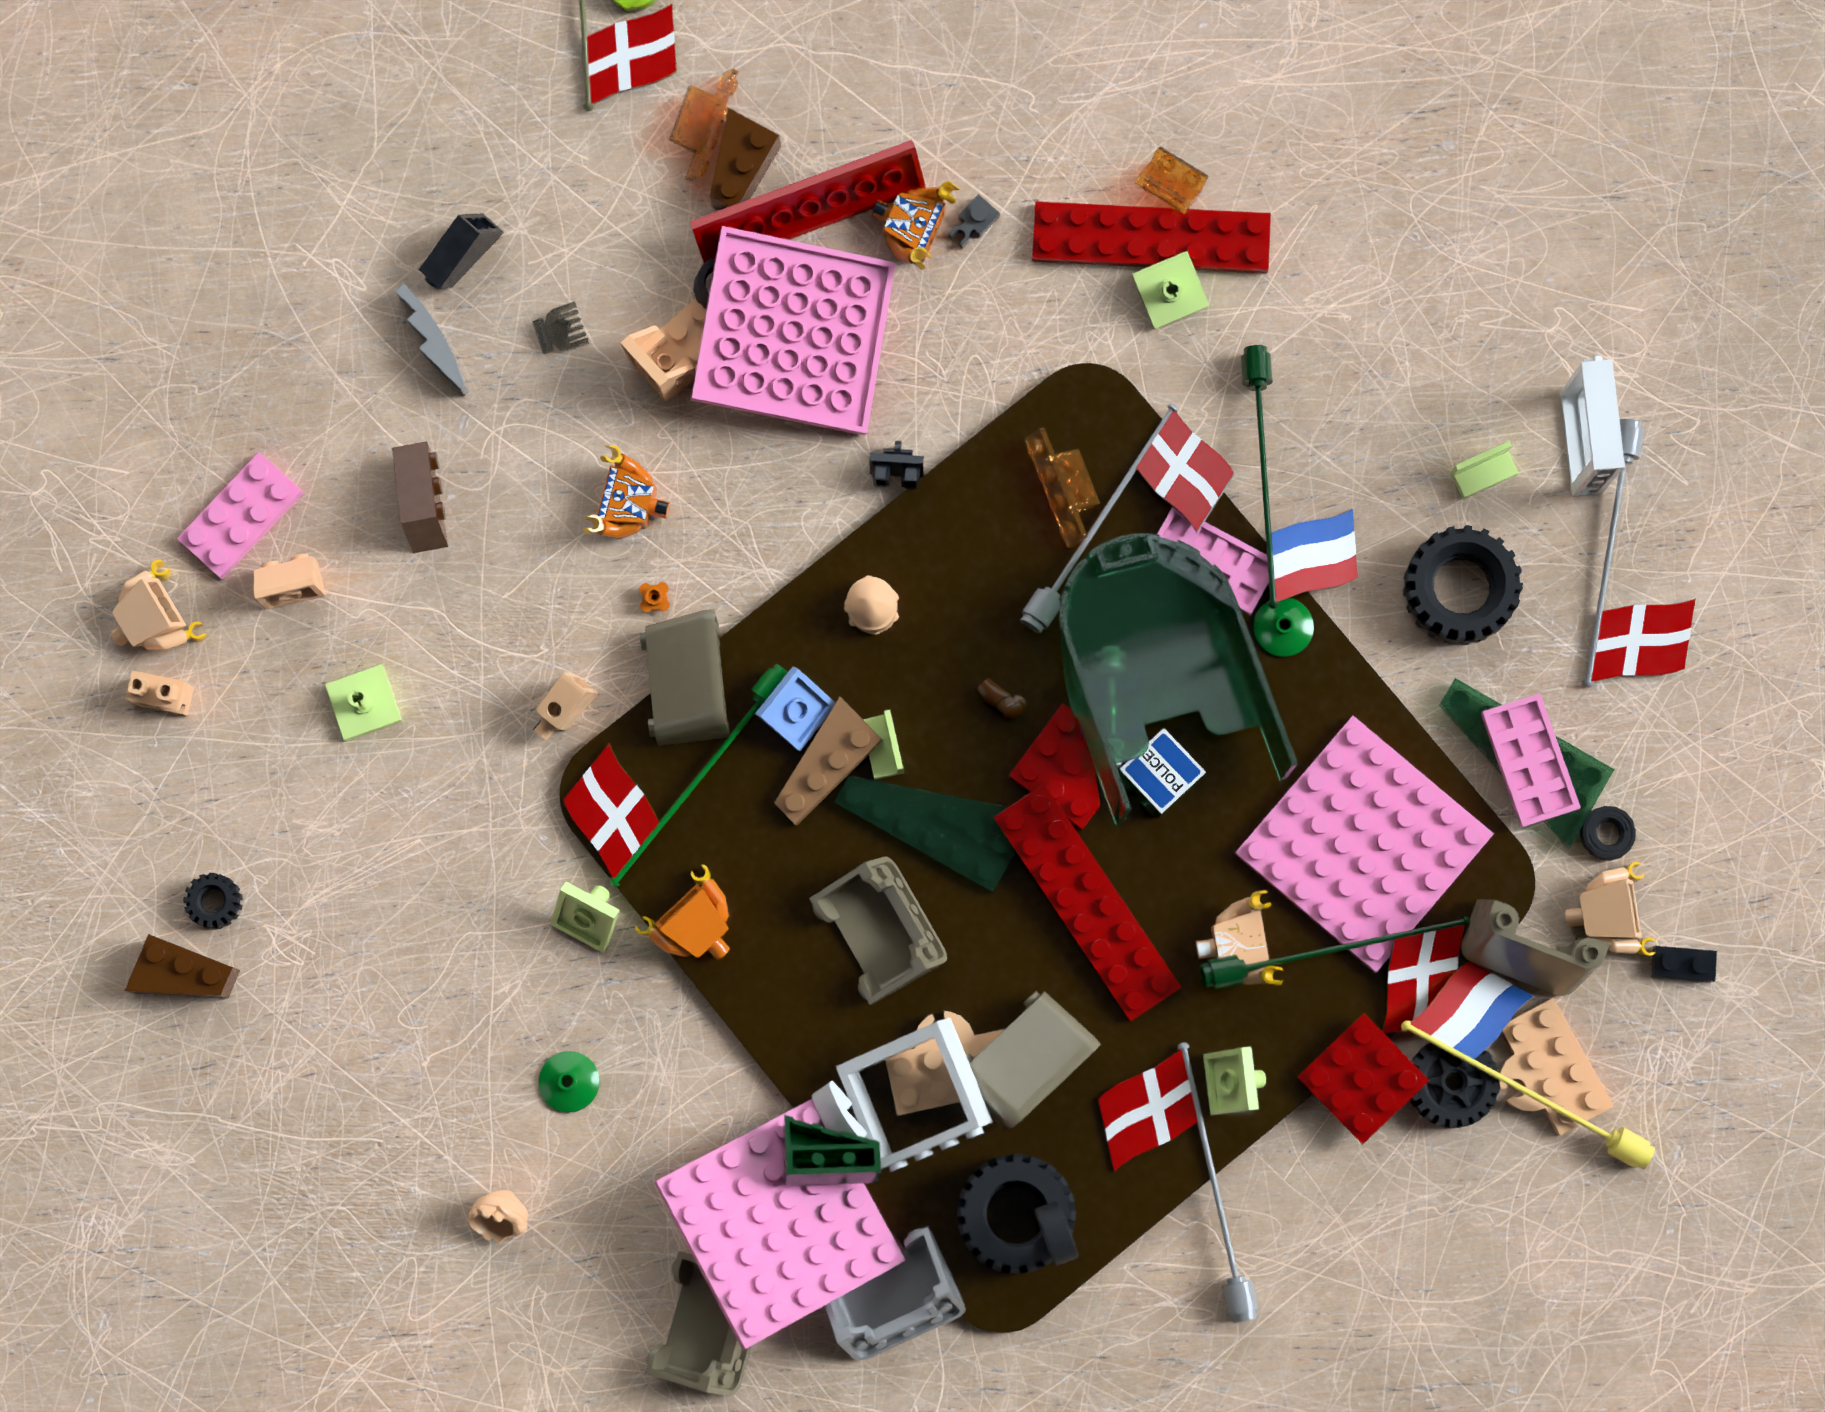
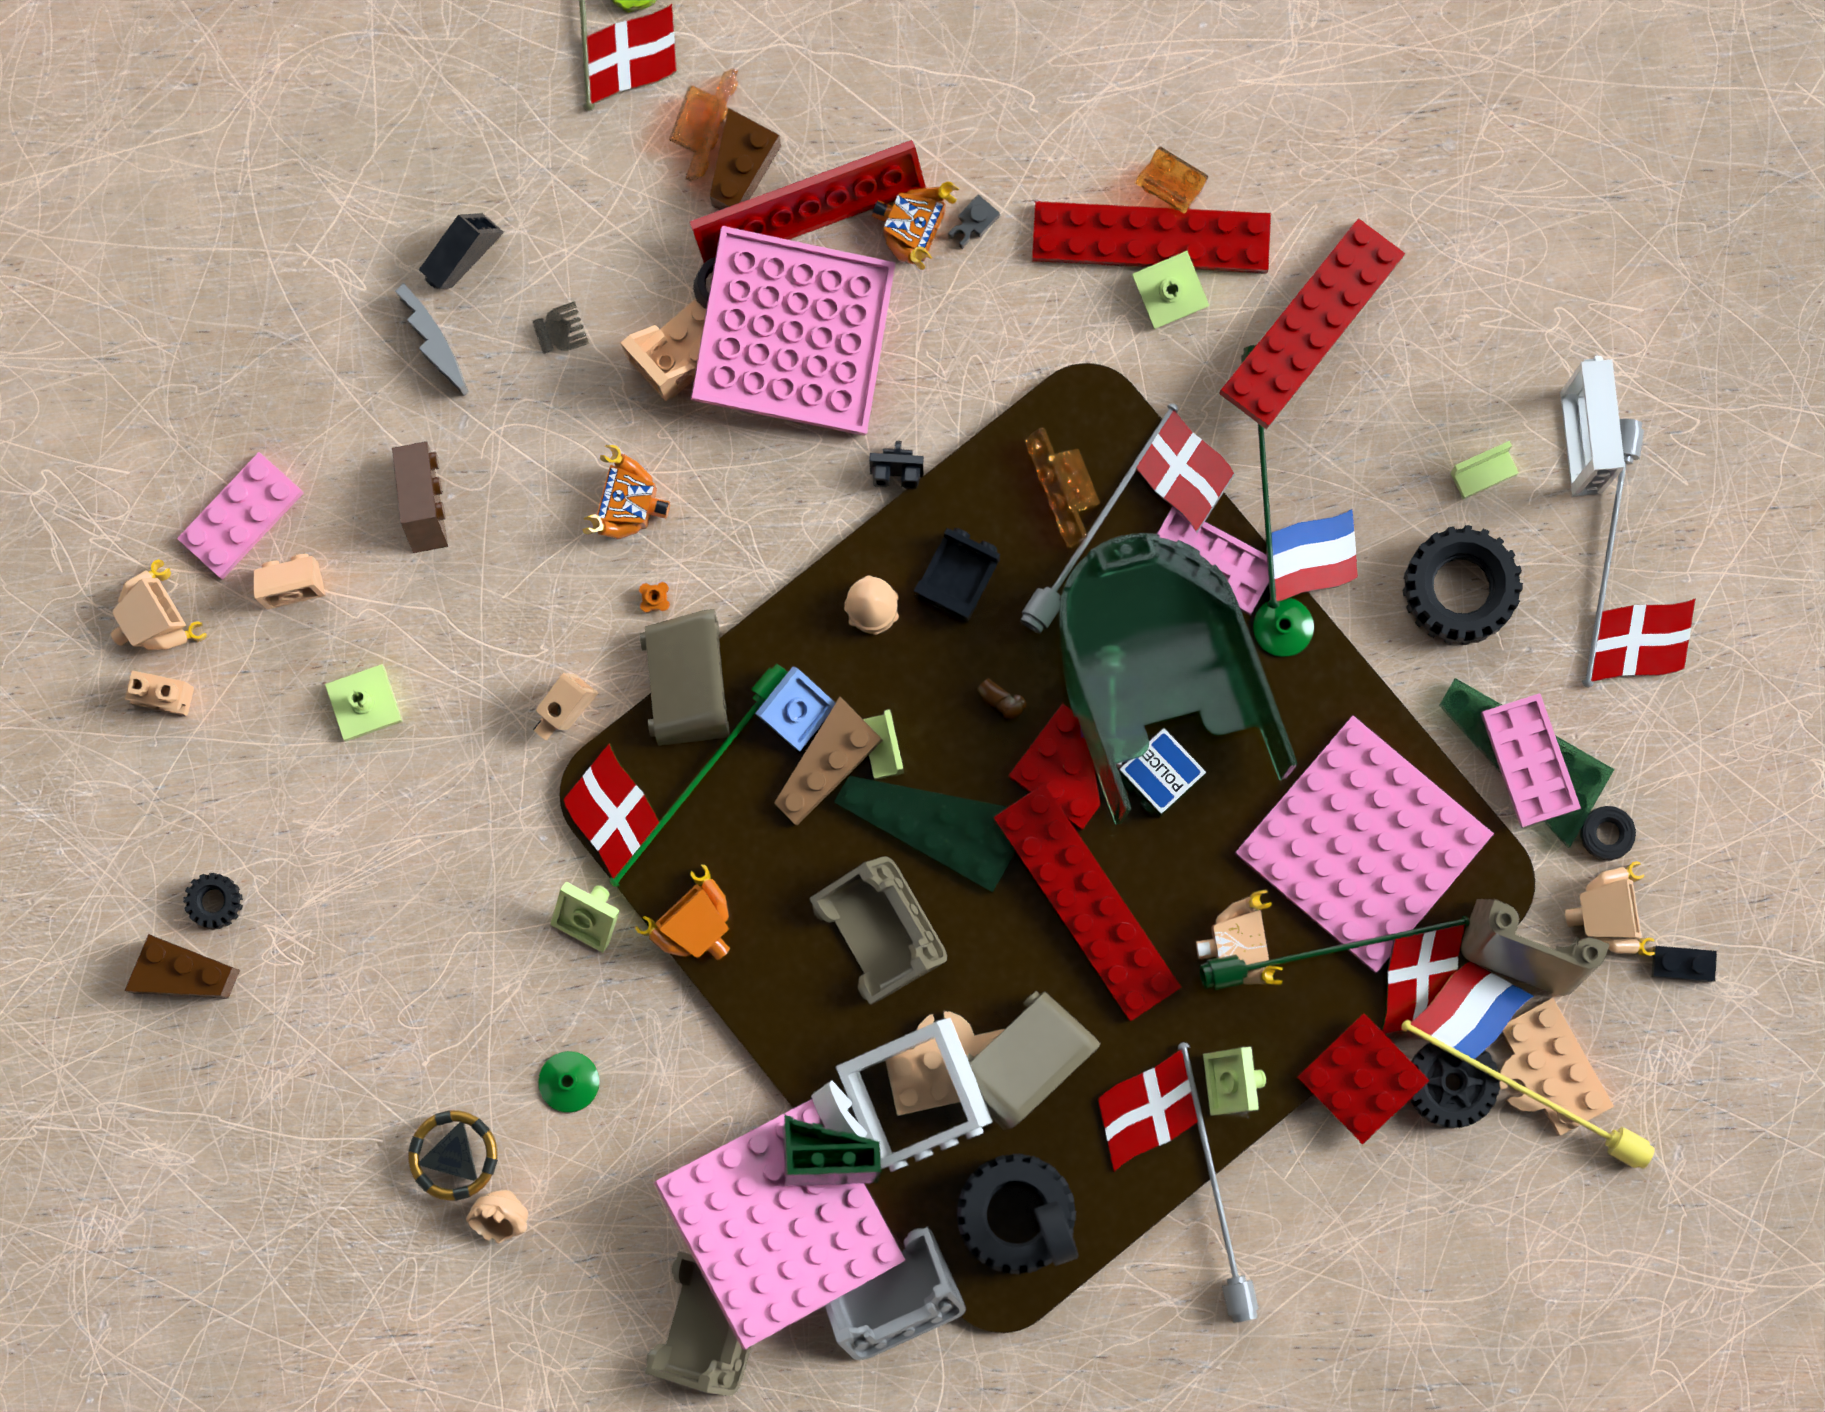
none -> piece [408,1110,498,1201]
none -> black panel [914,528,1000,623]
none -> red plate [1219,218,1406,430]

